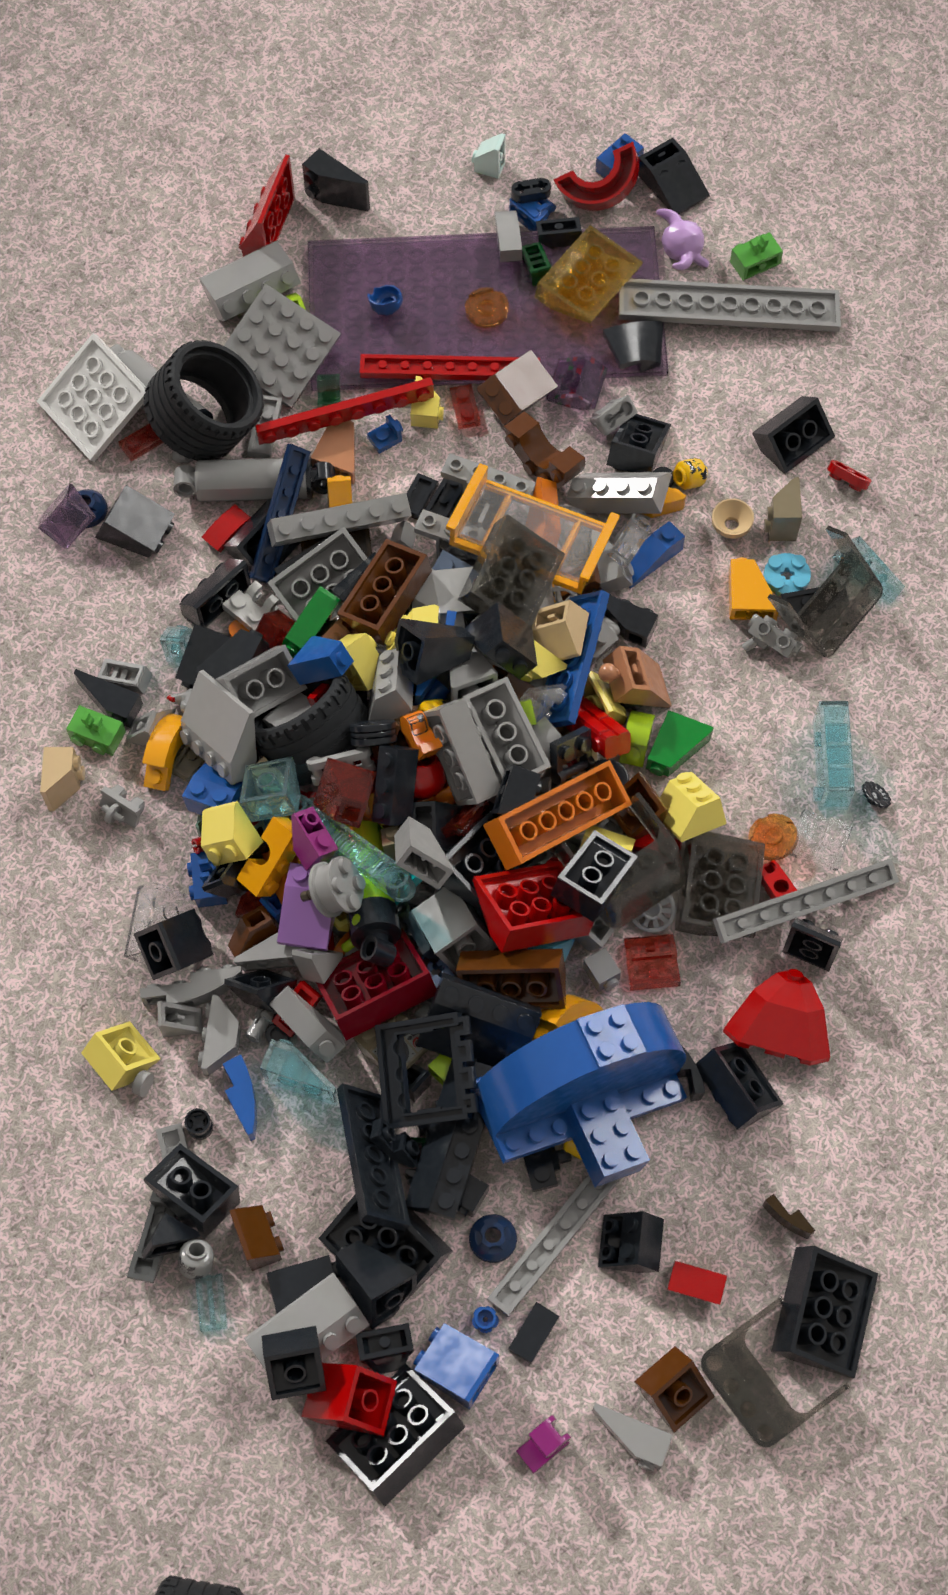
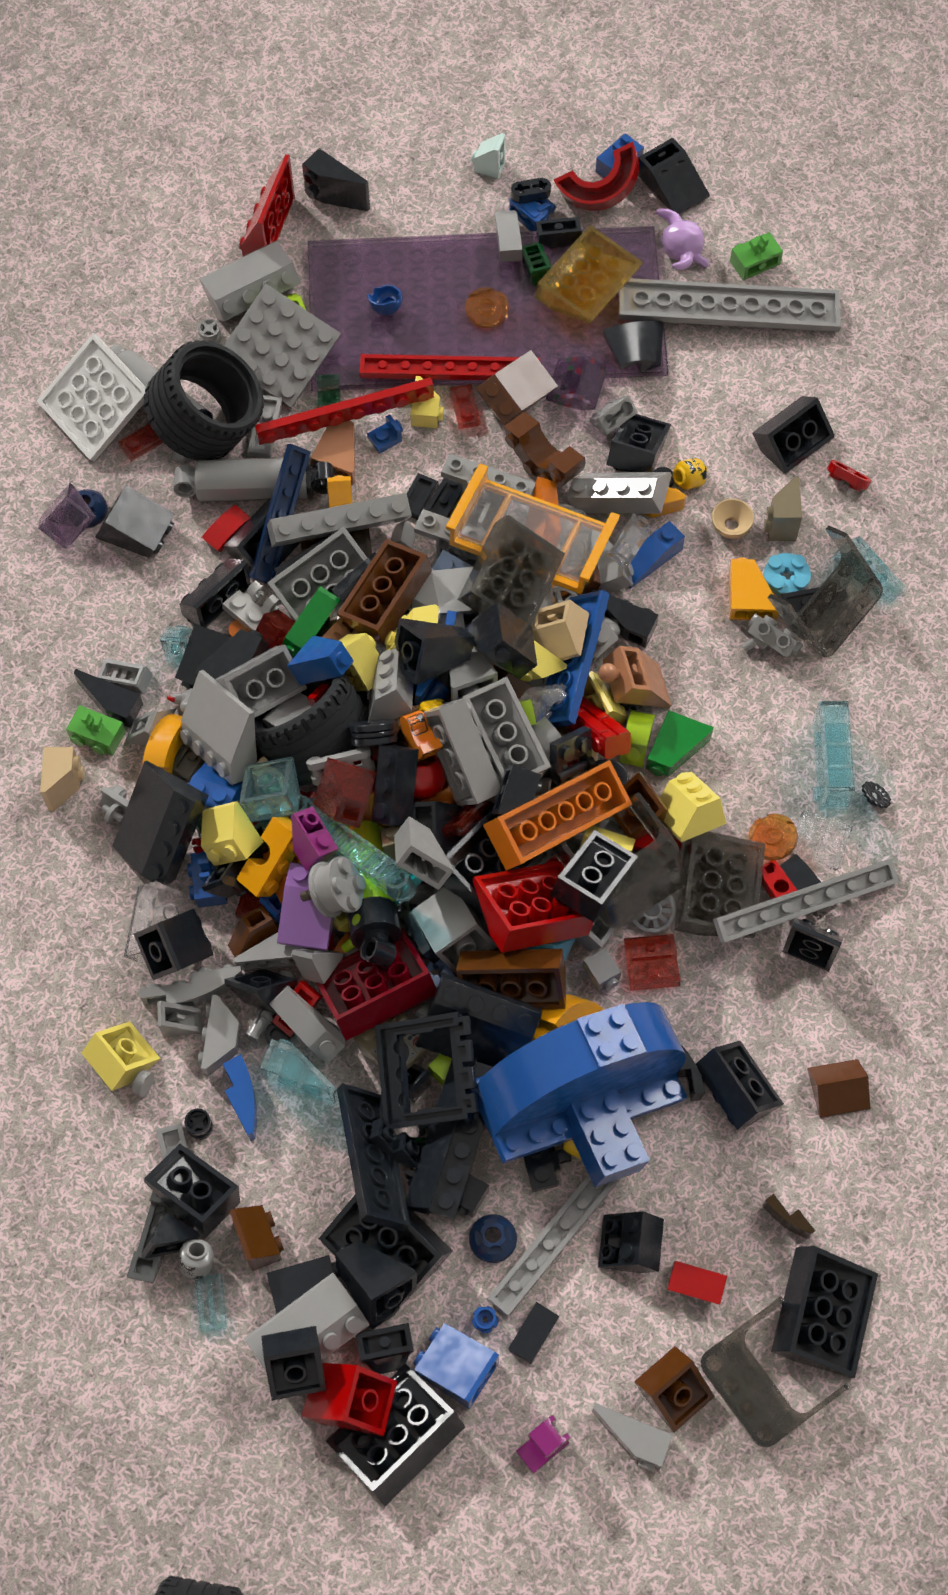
red brick [723,969,830,1066] -> none
none -> black slope [112,760,209,888]
none -> light grey wheel [198,319,222,344]
none -> black slope [780,854,821,890]
none -> reddish brown slope [807,1059,870,1118]

